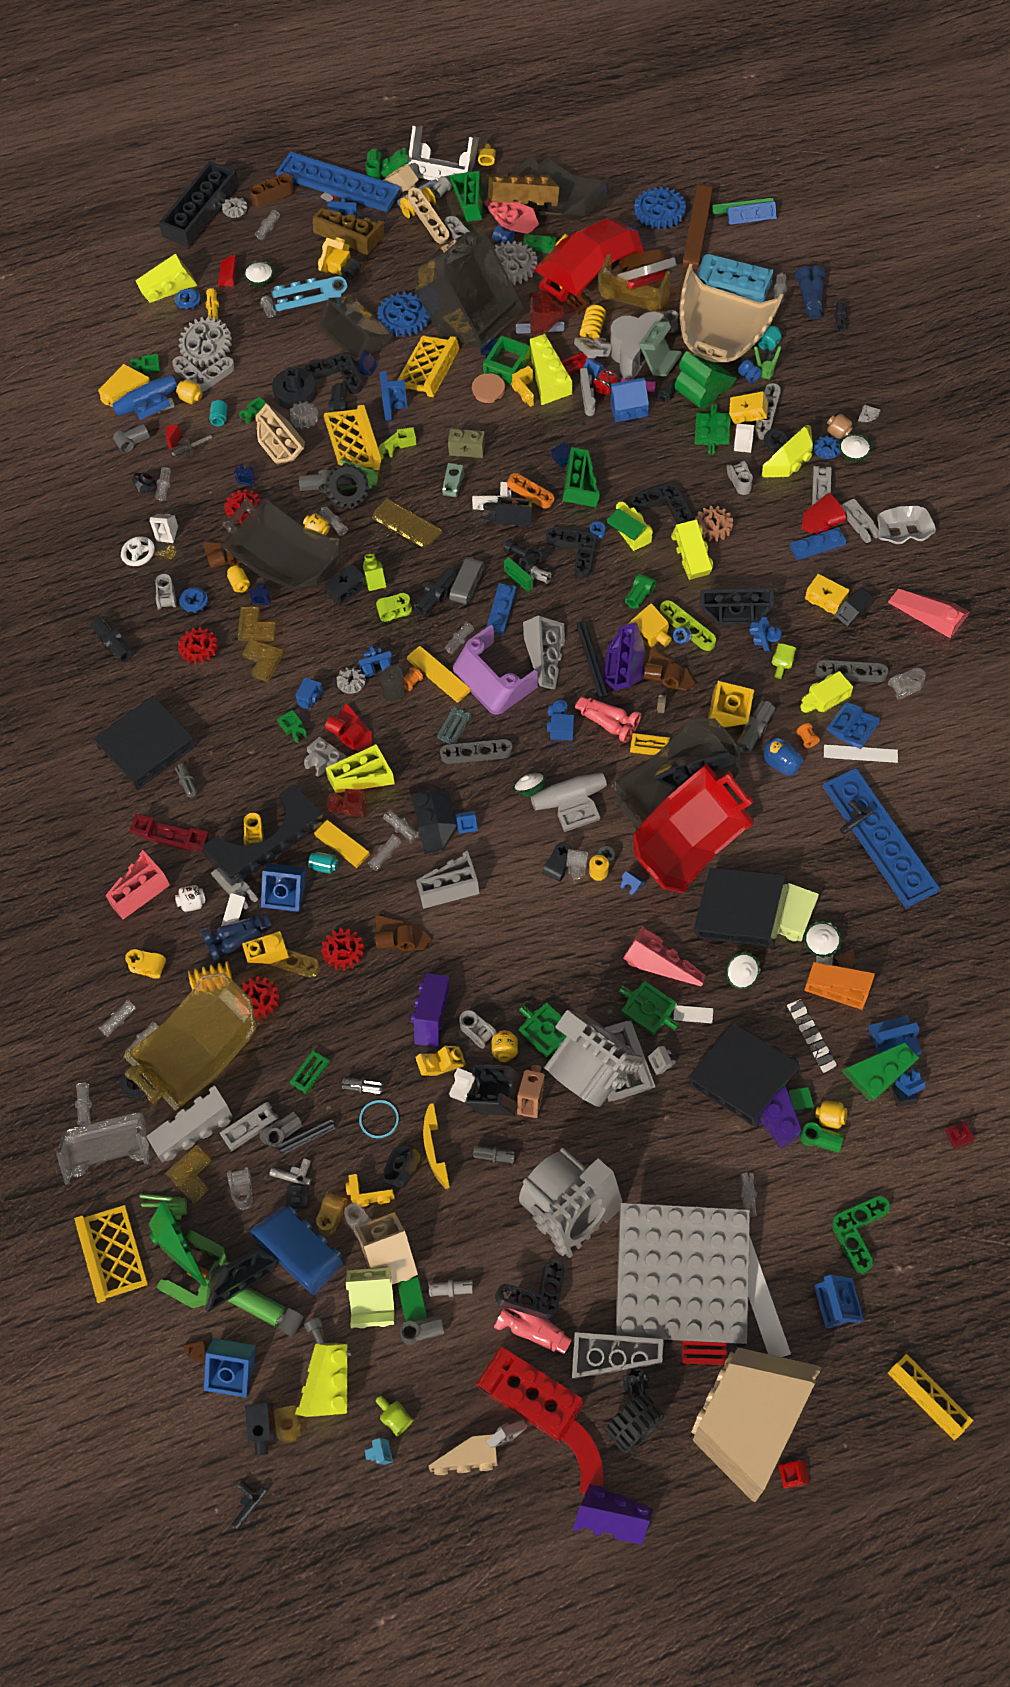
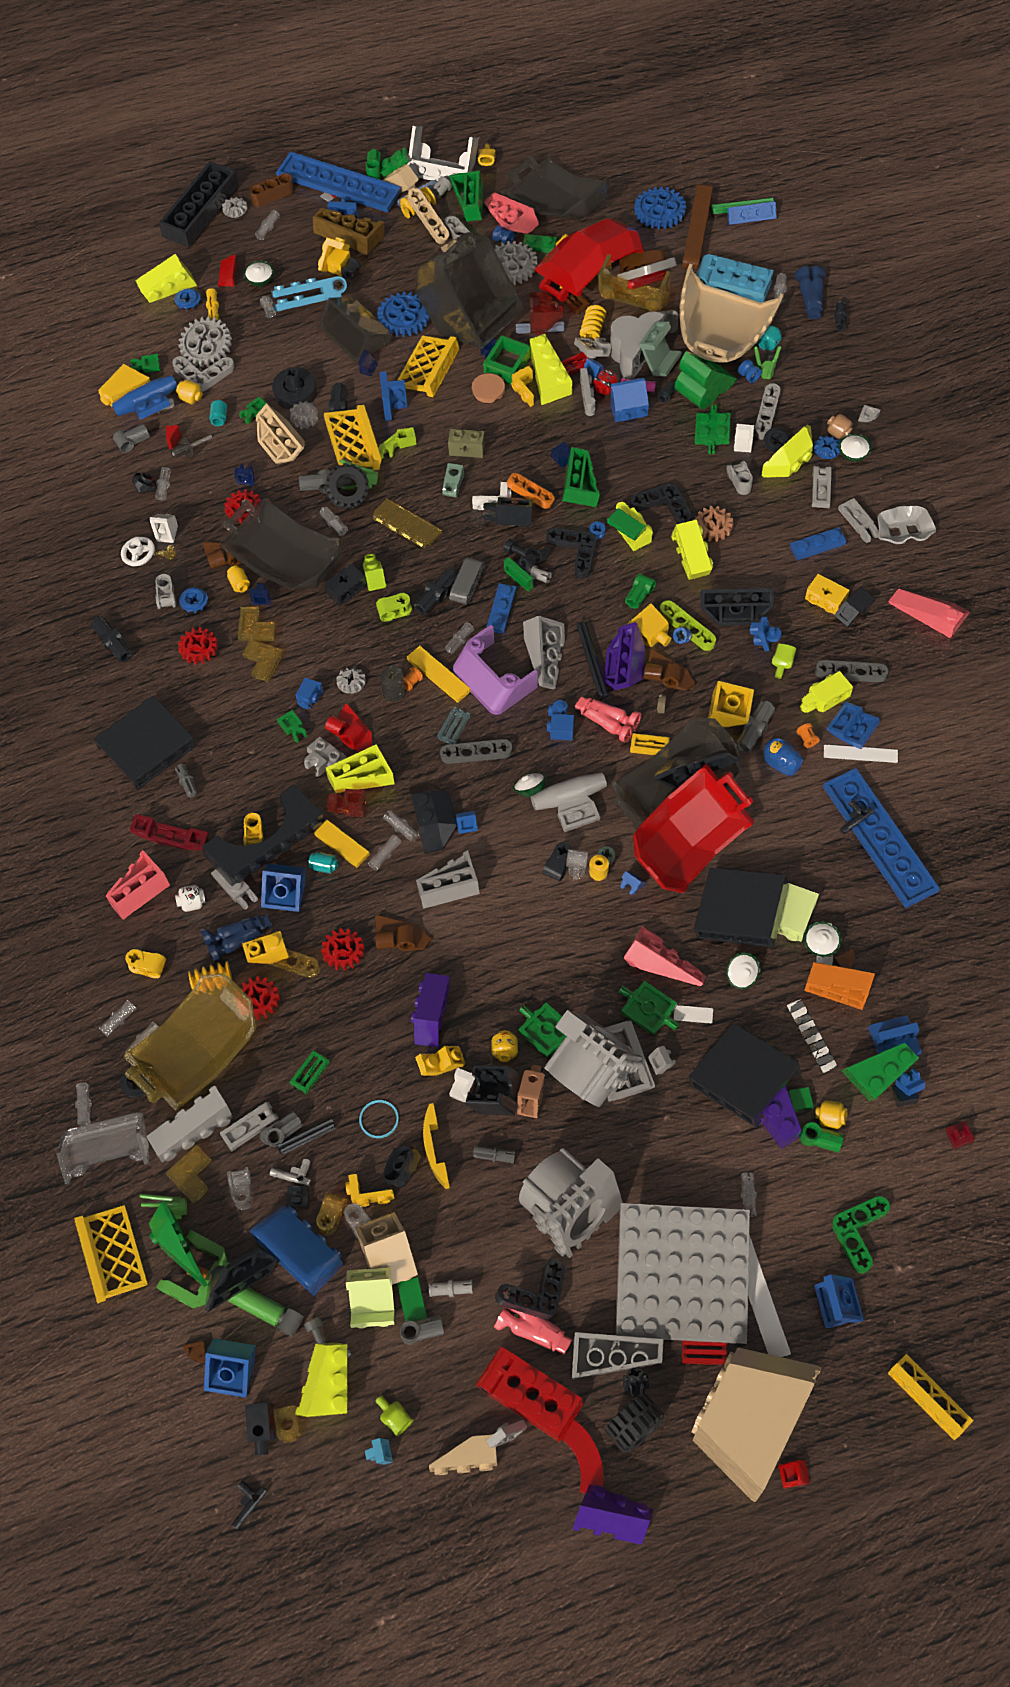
white sticker [221,894,245,926] -> none
yellow head [303,513,330,539] -> none
black beam [305,353,362,394] -> none
dark grey axle [342,1076,383,1094] -> none
blue hips [359,645,392,677] -> none
light grey piece [460,1010,497,1049] -> none
pearl gold wedge [488,175,559,206] -> none
yellow brick [729,392,768,424] -> none
red panel [801,493,846,534] -> none
clear piece [888,668,926,699] -> none

